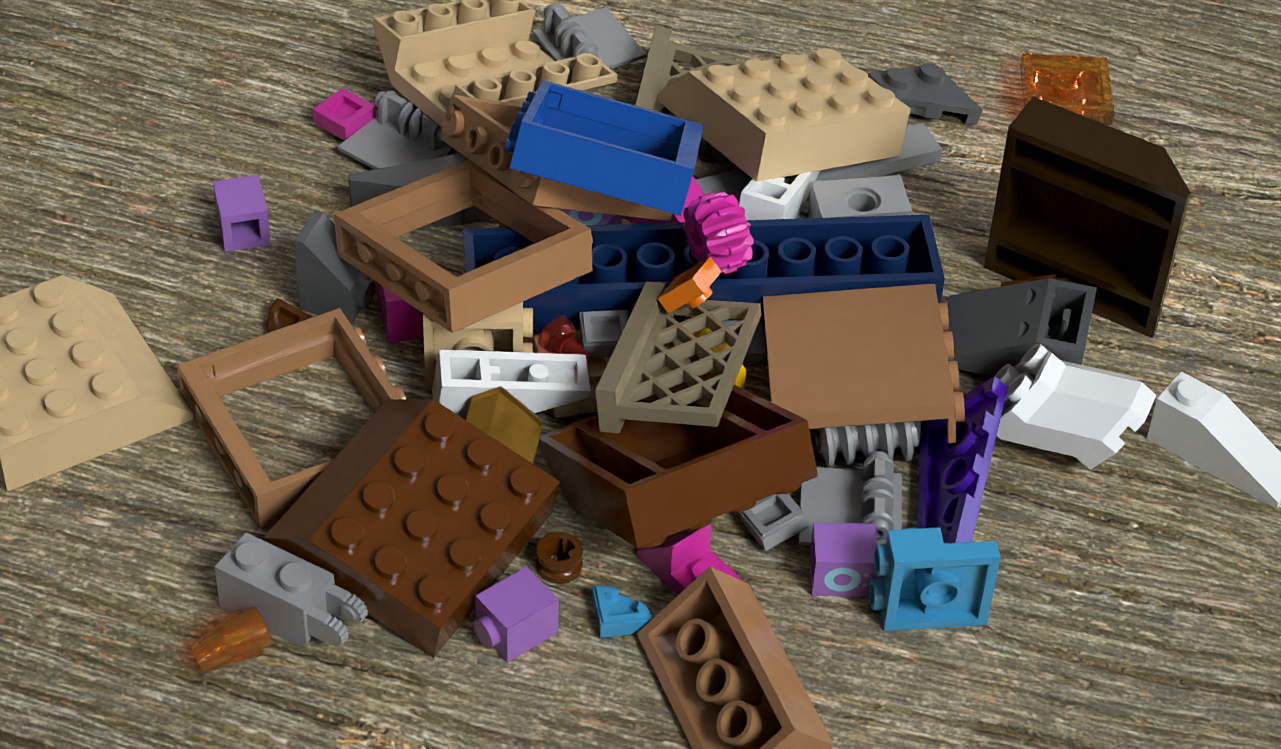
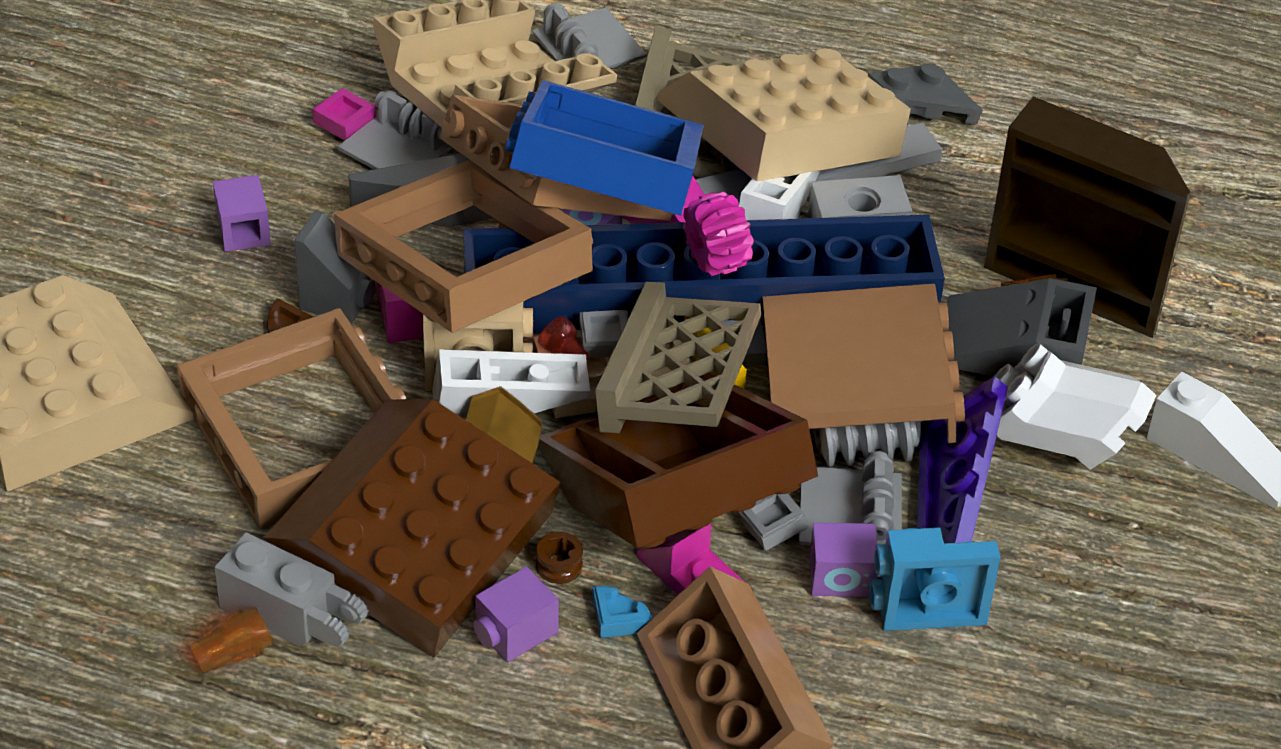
orange plate [657,257,722,314] -> none
clear orange plate [1020,53,1115,125] -> none

